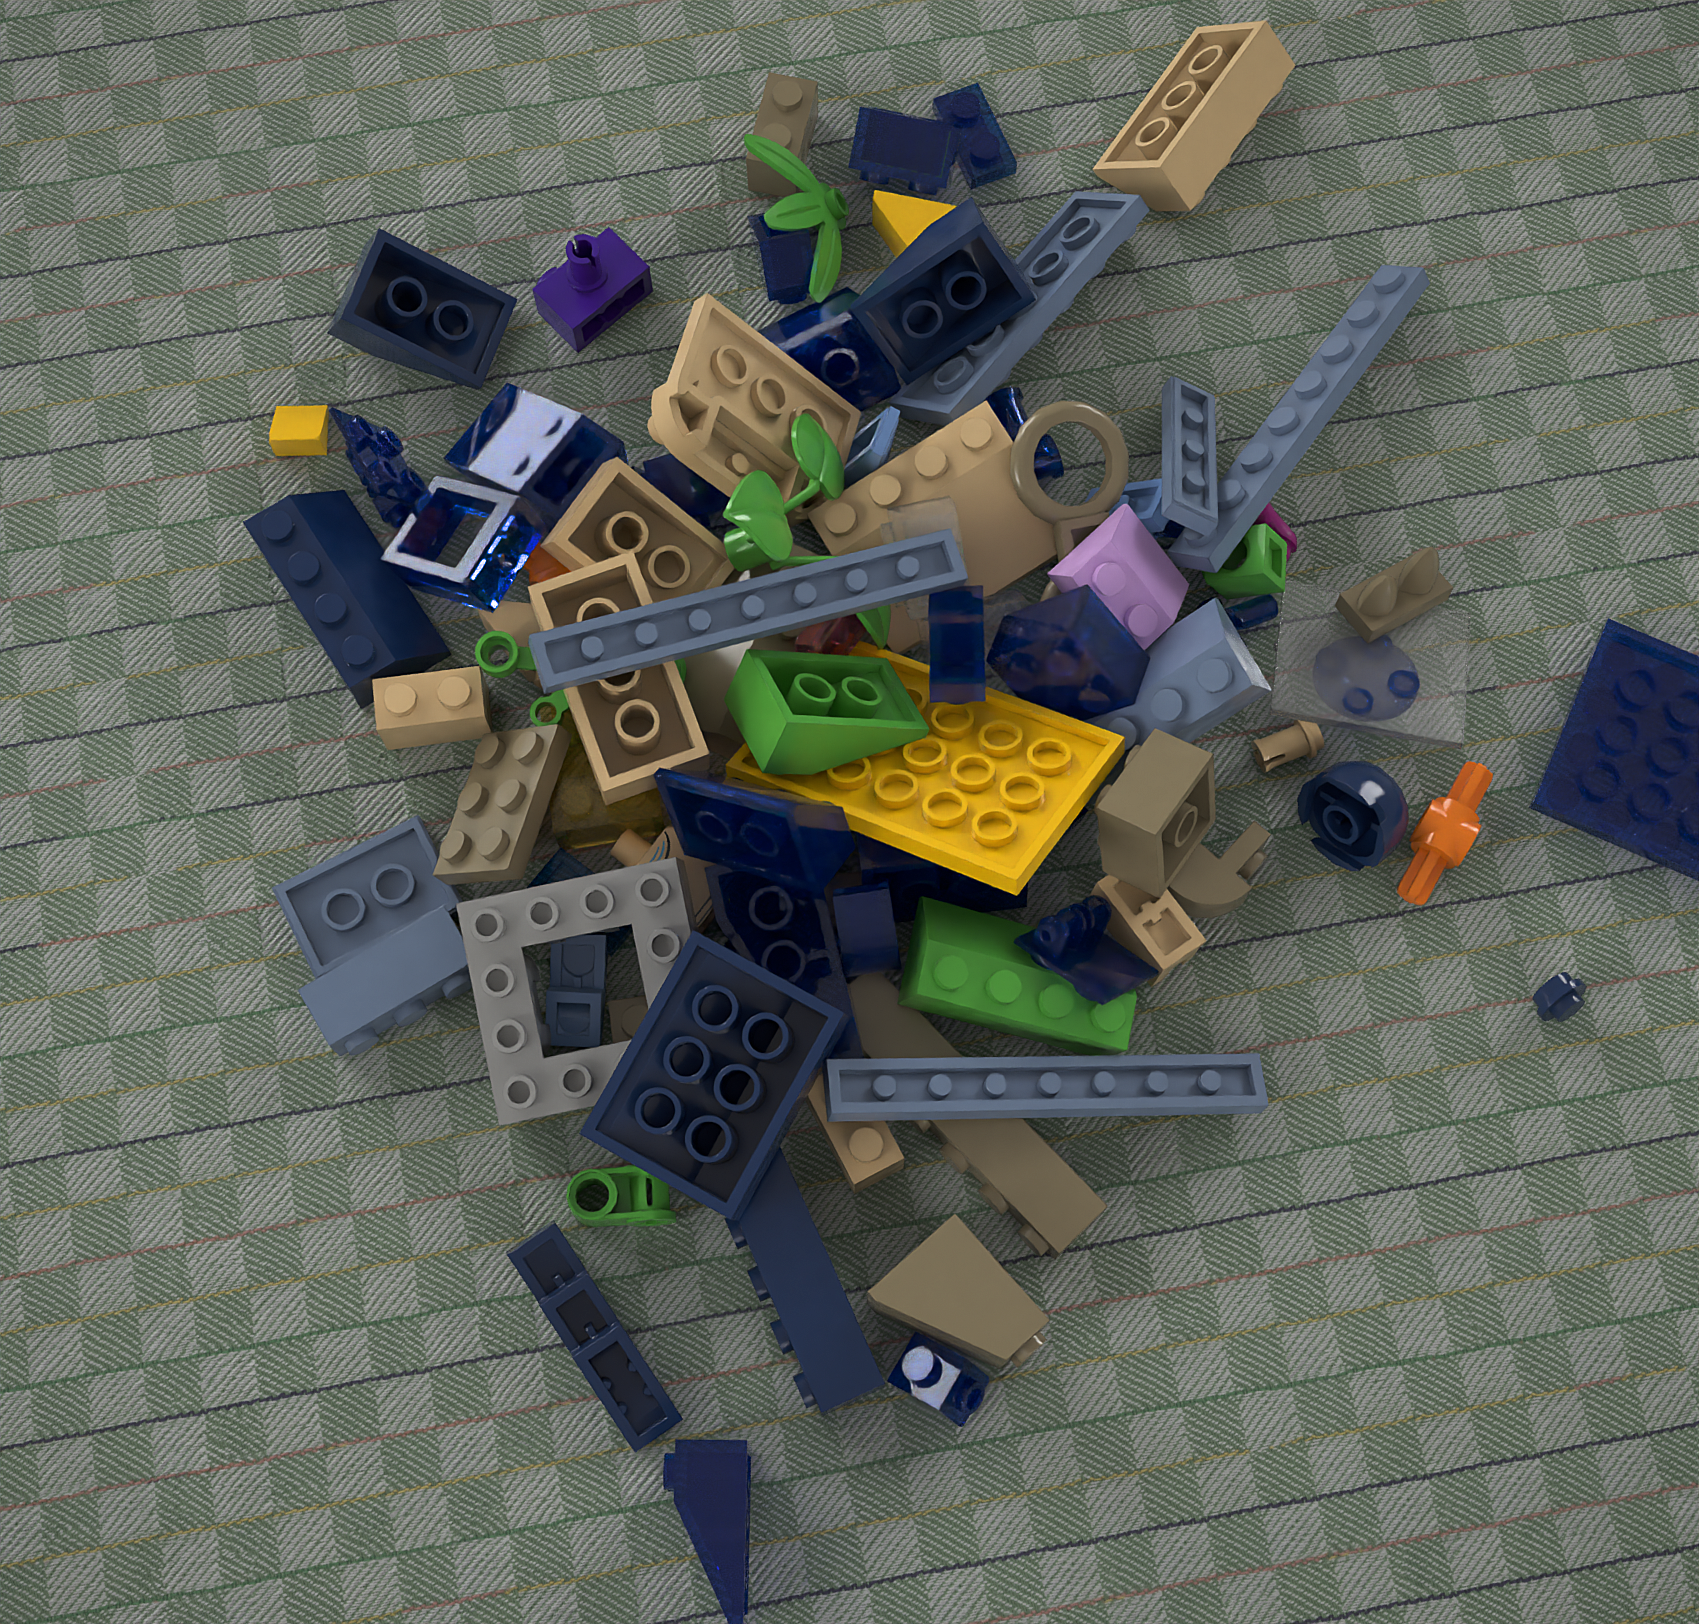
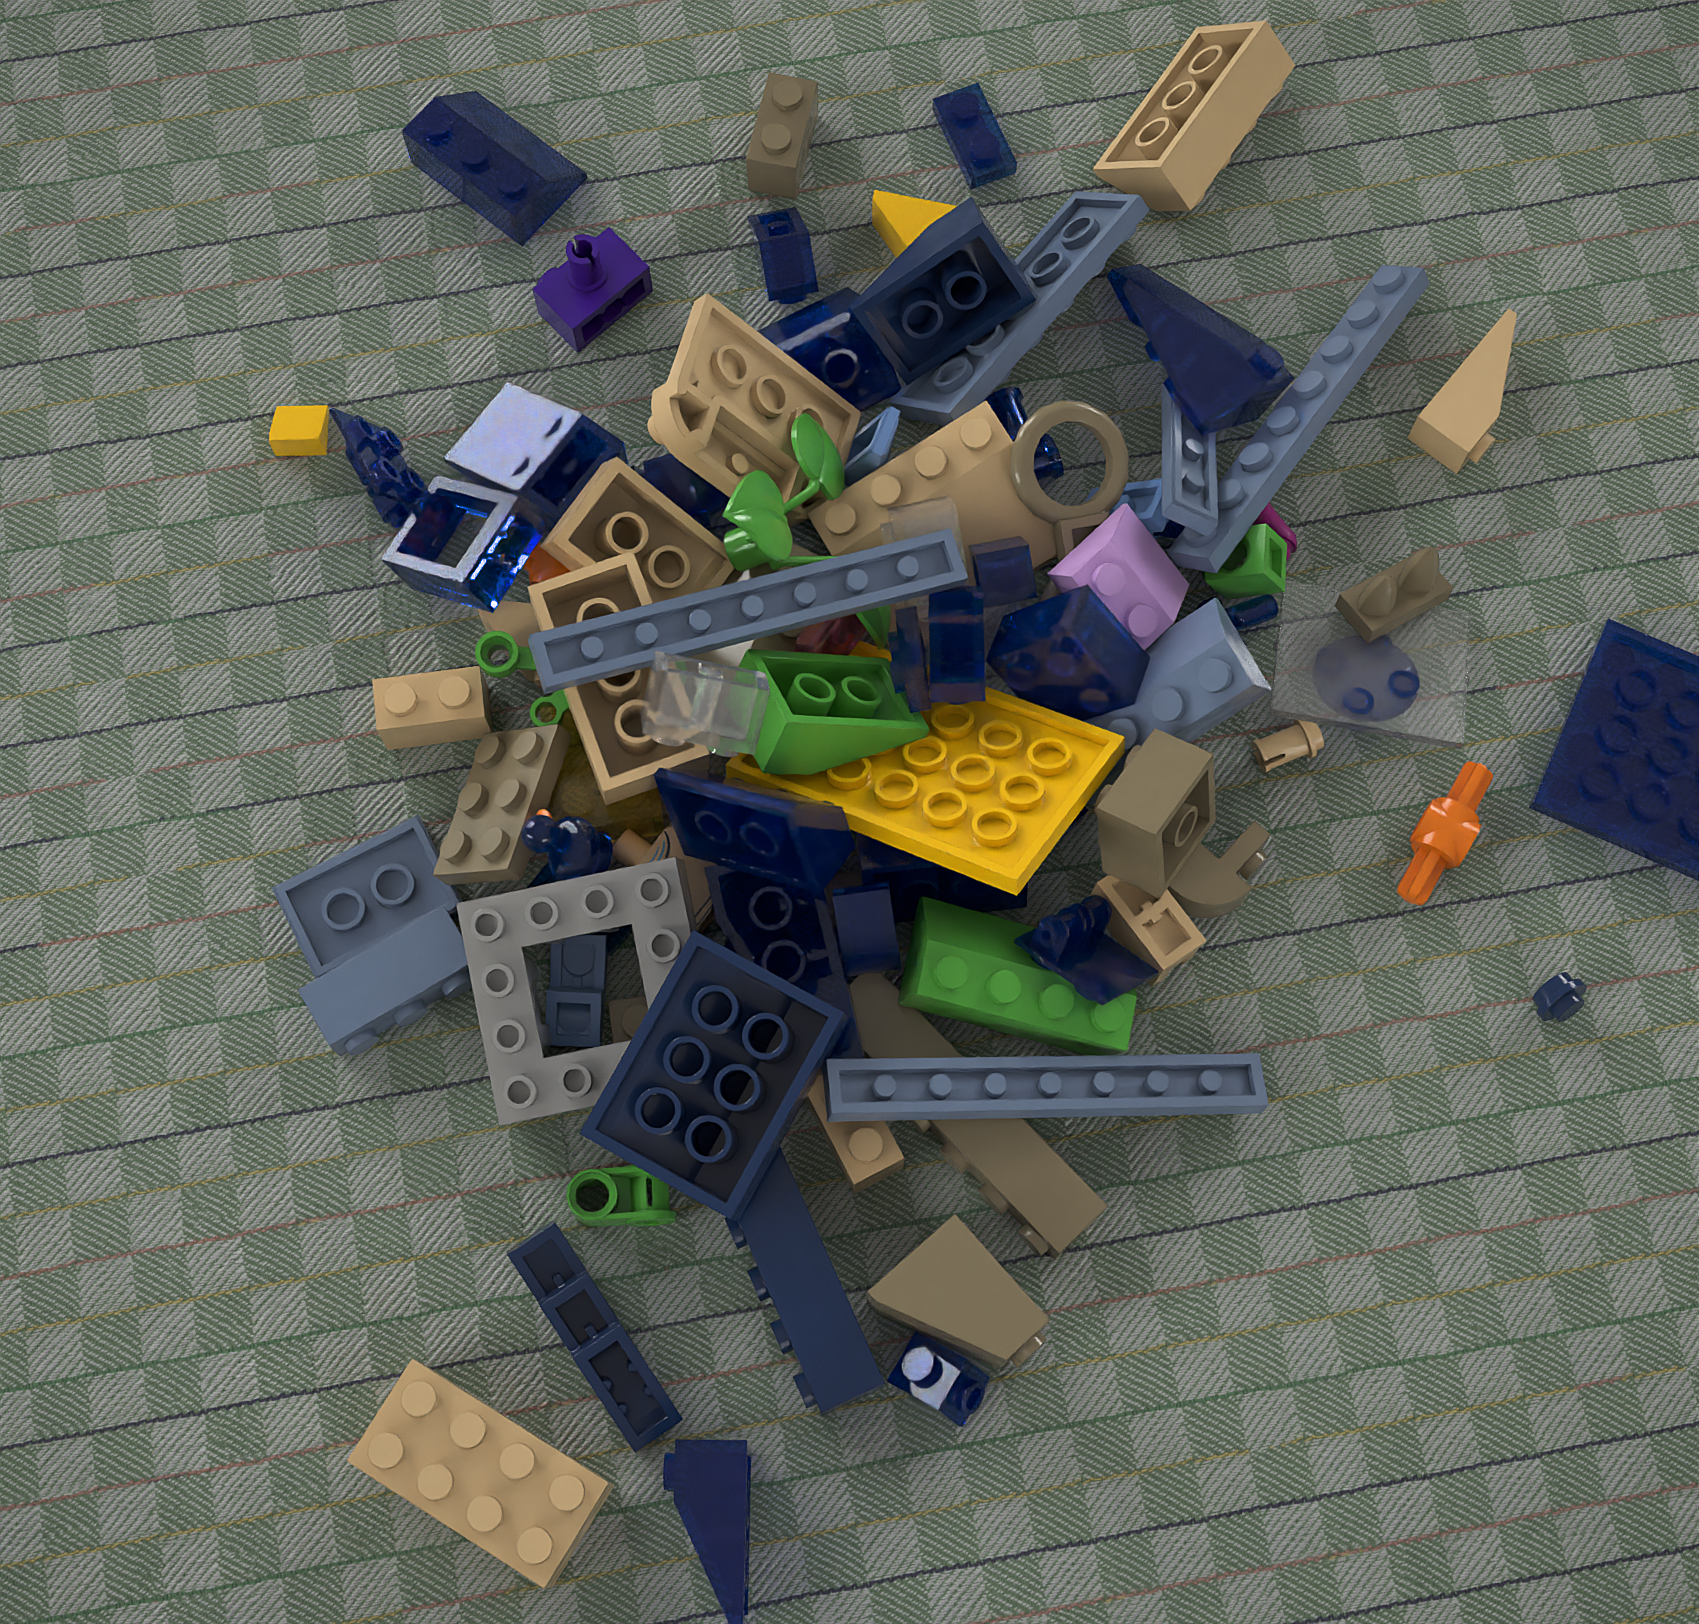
dark blue slope [243,490,452,709] -> none
dark blue slope [327,228,518,390] -> none
bright green plant [744,134,849,303] -> none
clear blue brick [848,105,963,195] -> none
dark blue cylinder [1297,761,1409,871] -> none
none -> tan brick [347,1359,615,1588]
none -> clear blue slope [402,91,587,246]
none -> clear blue animal [521,809,613,881]
none -> clear brick [640,651,770,757]
none -> clear blue plate [887,606,932,713]
none -> clear blue brick [969,536,1037,607]
none -> clear blue wedge [1106,264,1295,435]
none -> tan slope [1407,308,1517,474]

